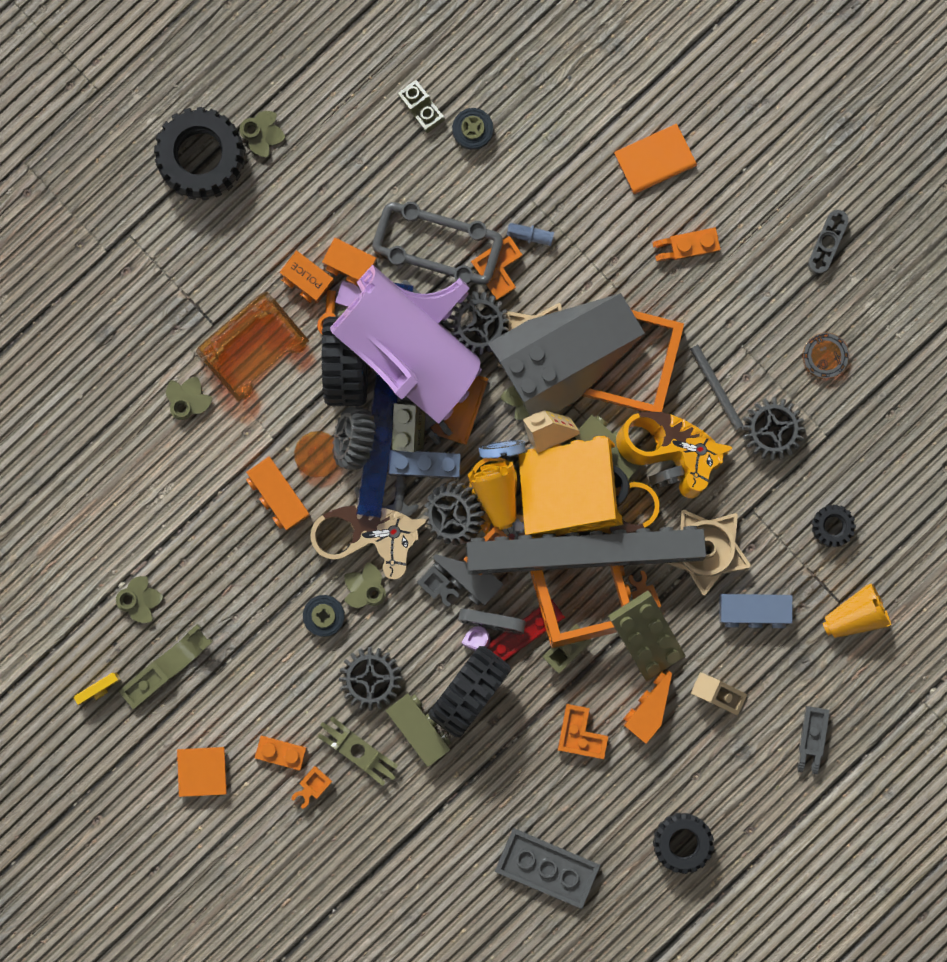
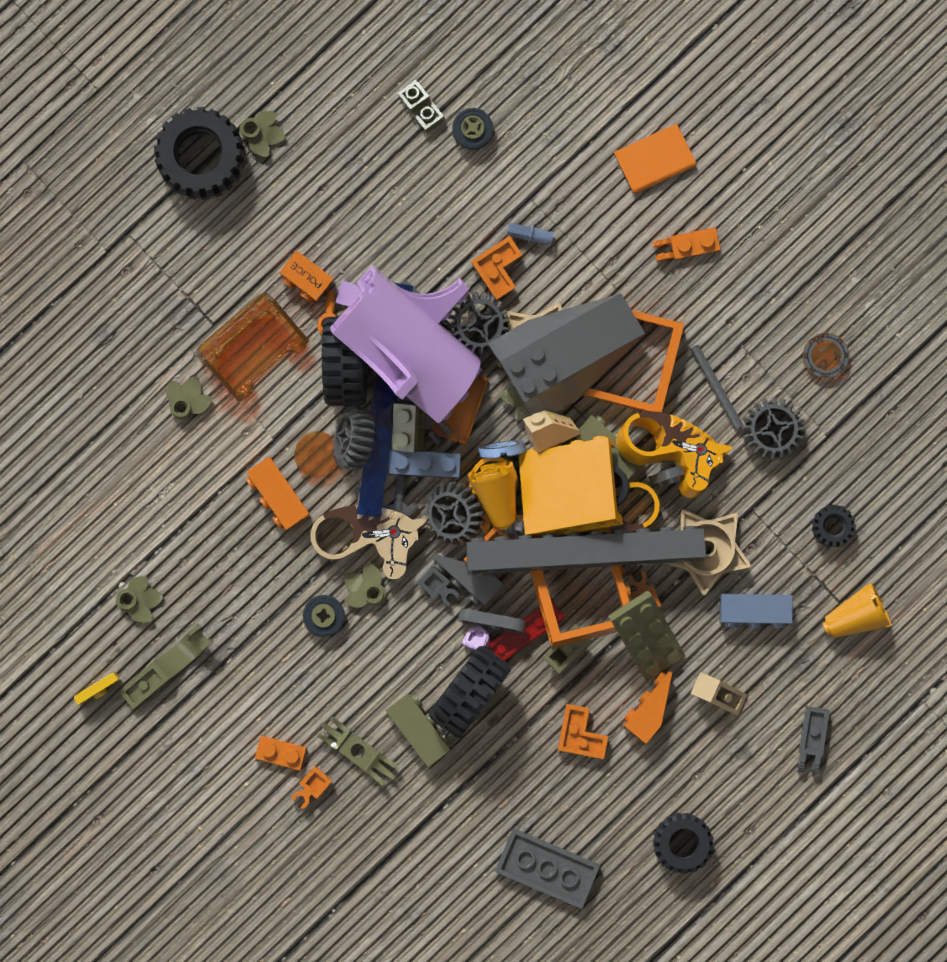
orange tile [177,747,227,797] -> none
orange brick [322,237,377,286] -> none
dark grey gear [339,647,402,711] -> none
dark grey bar [372,202,503,285] -> none
dark grey beam [808,210,849,274] -> none

